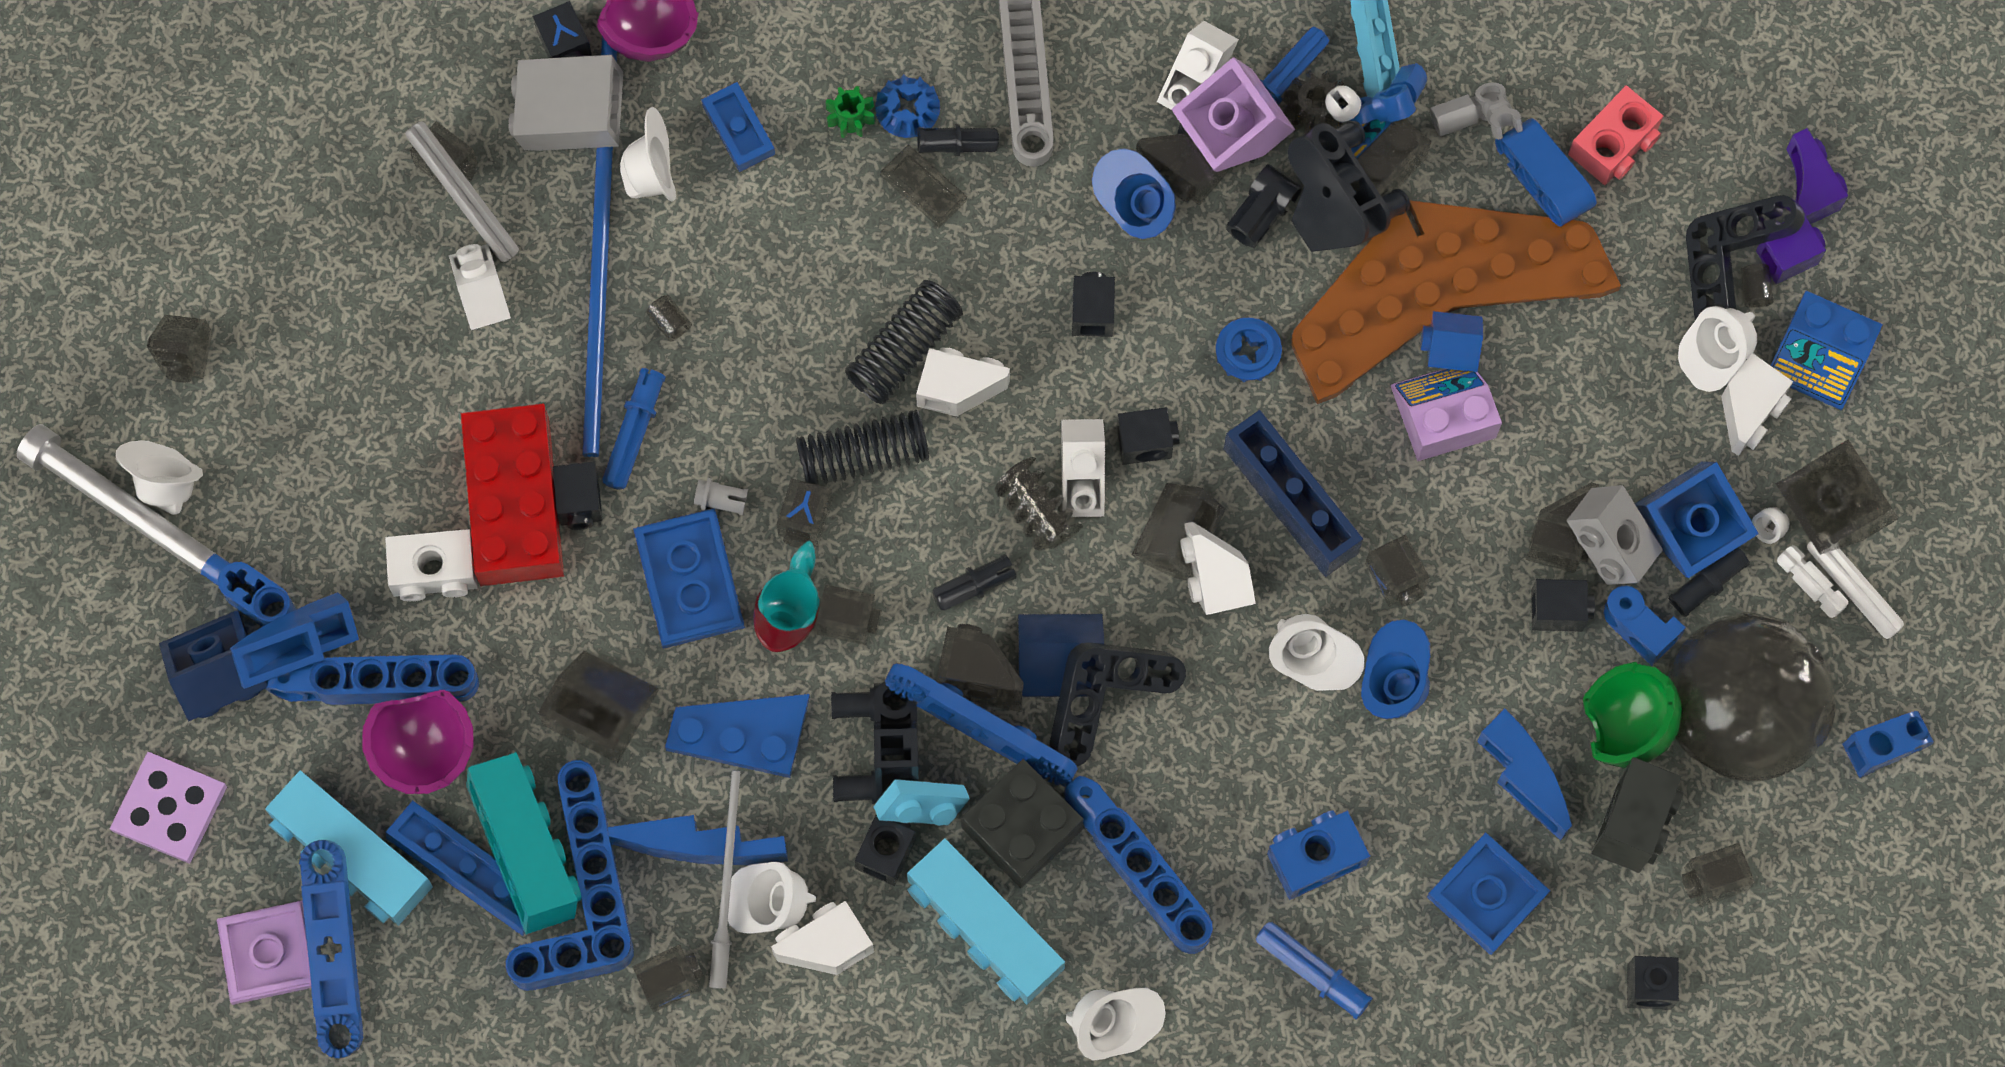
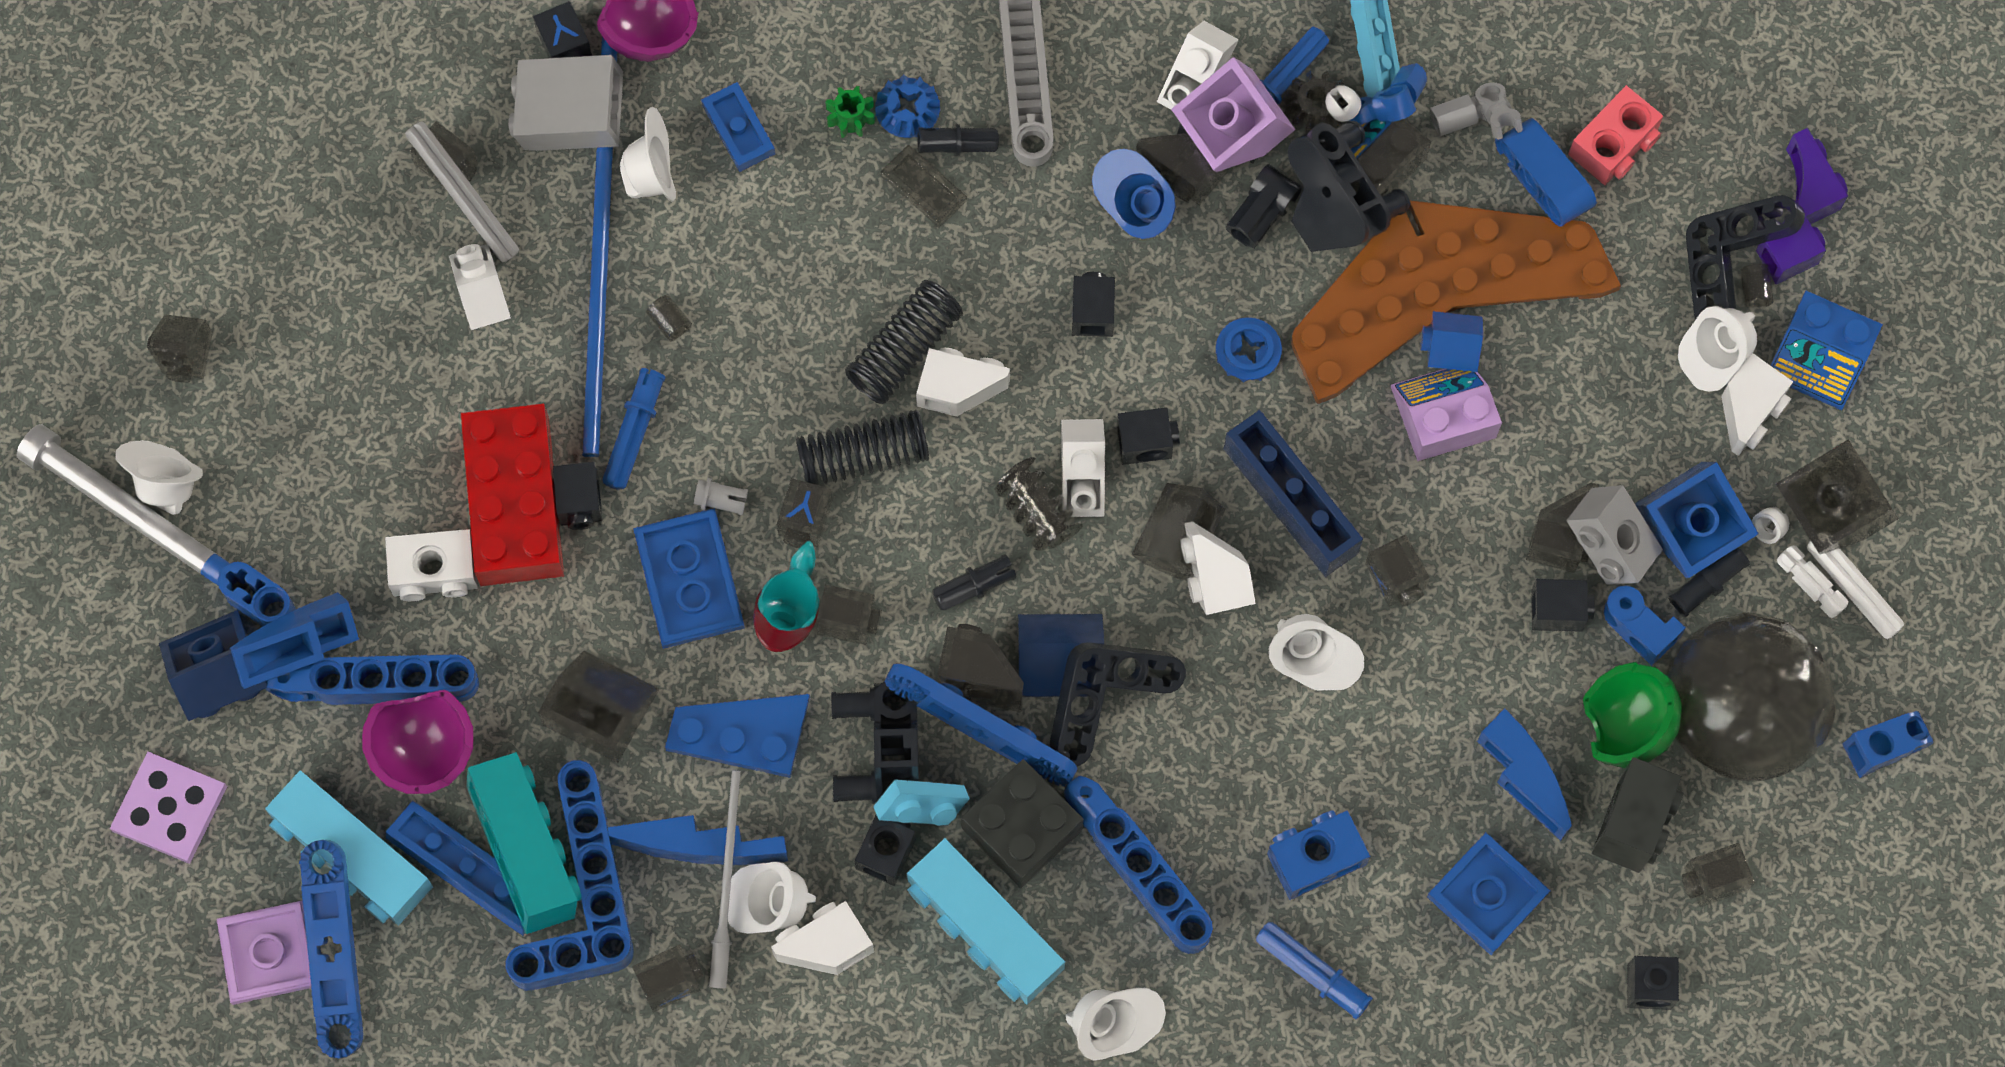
blue piece [1361,620,1430,719] -> none

